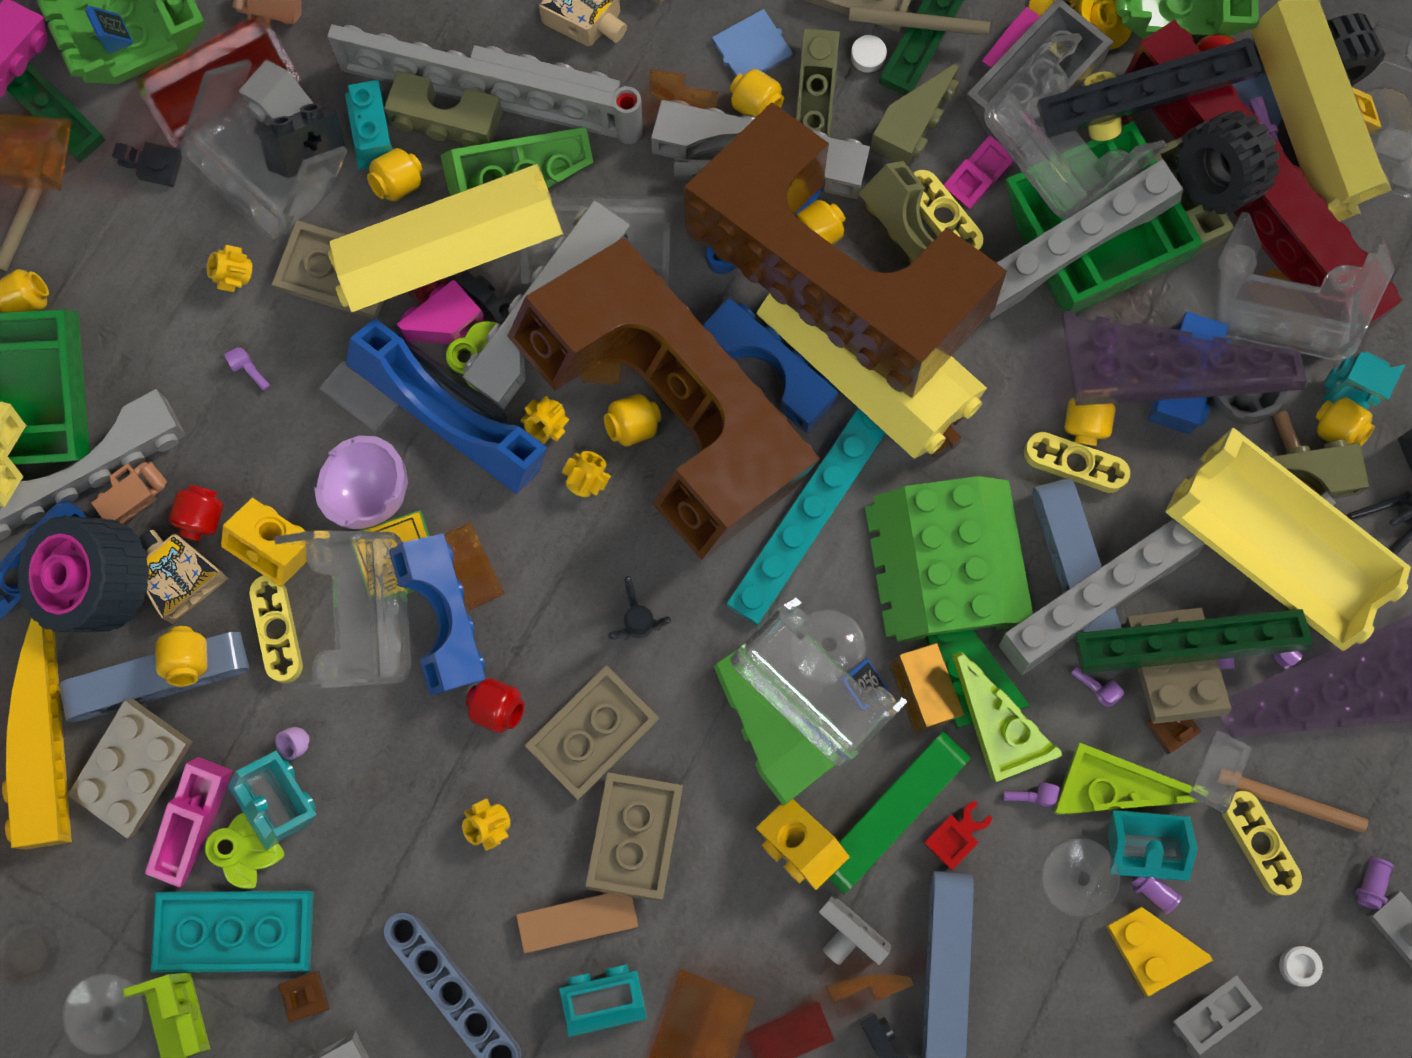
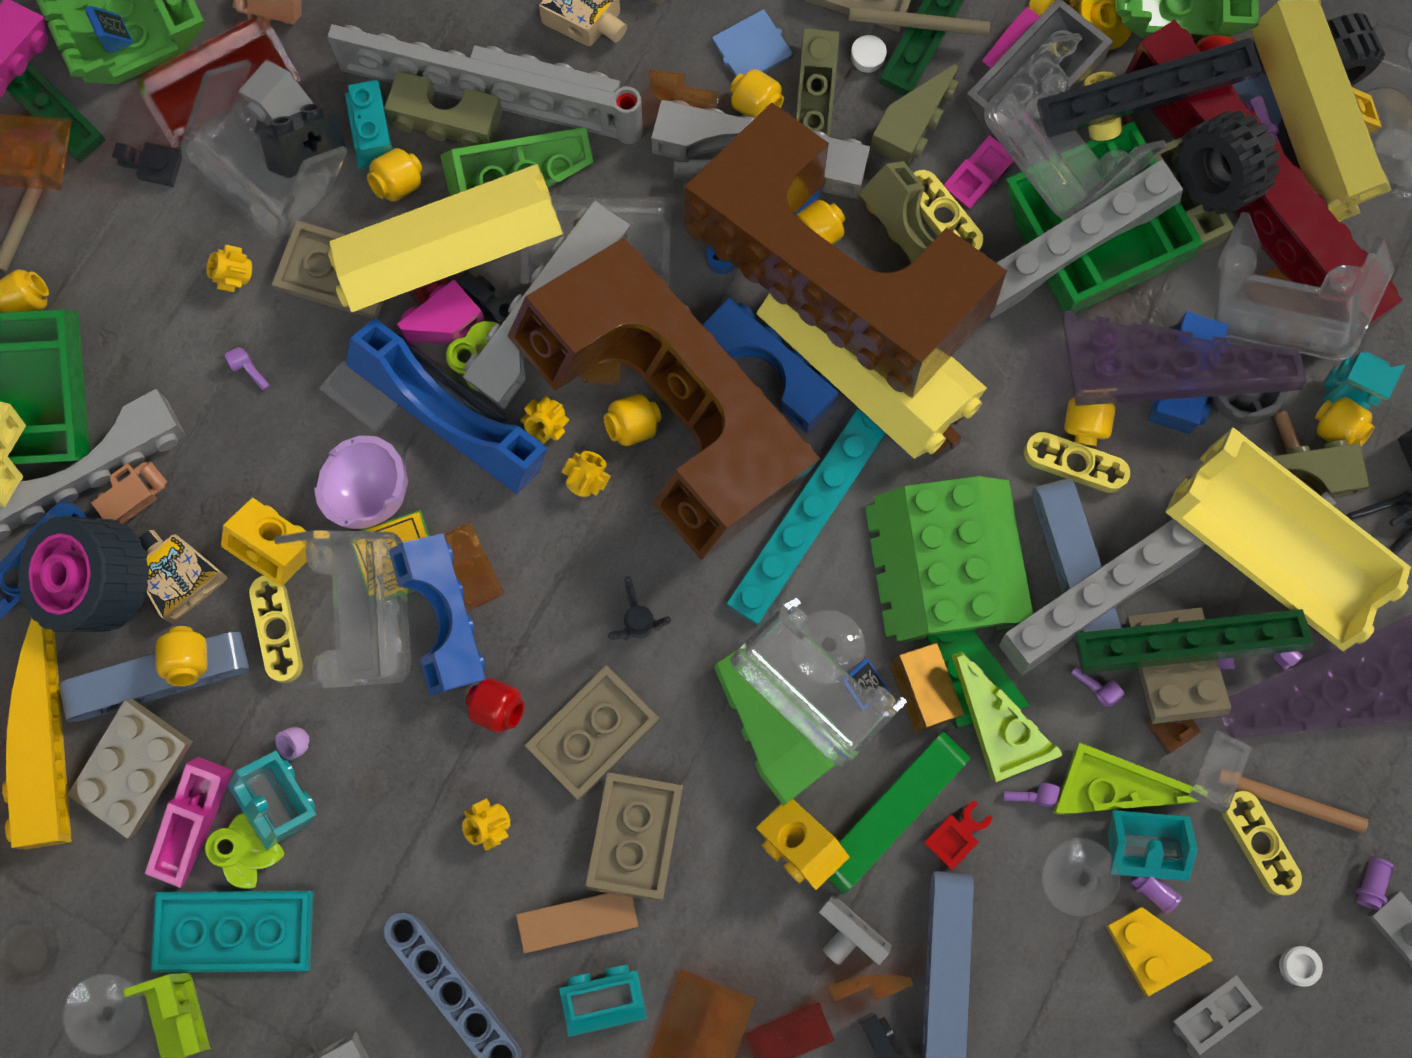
red head [168,484,224,542] -> none
reddish brown tile [278,971,330,1023] -> none

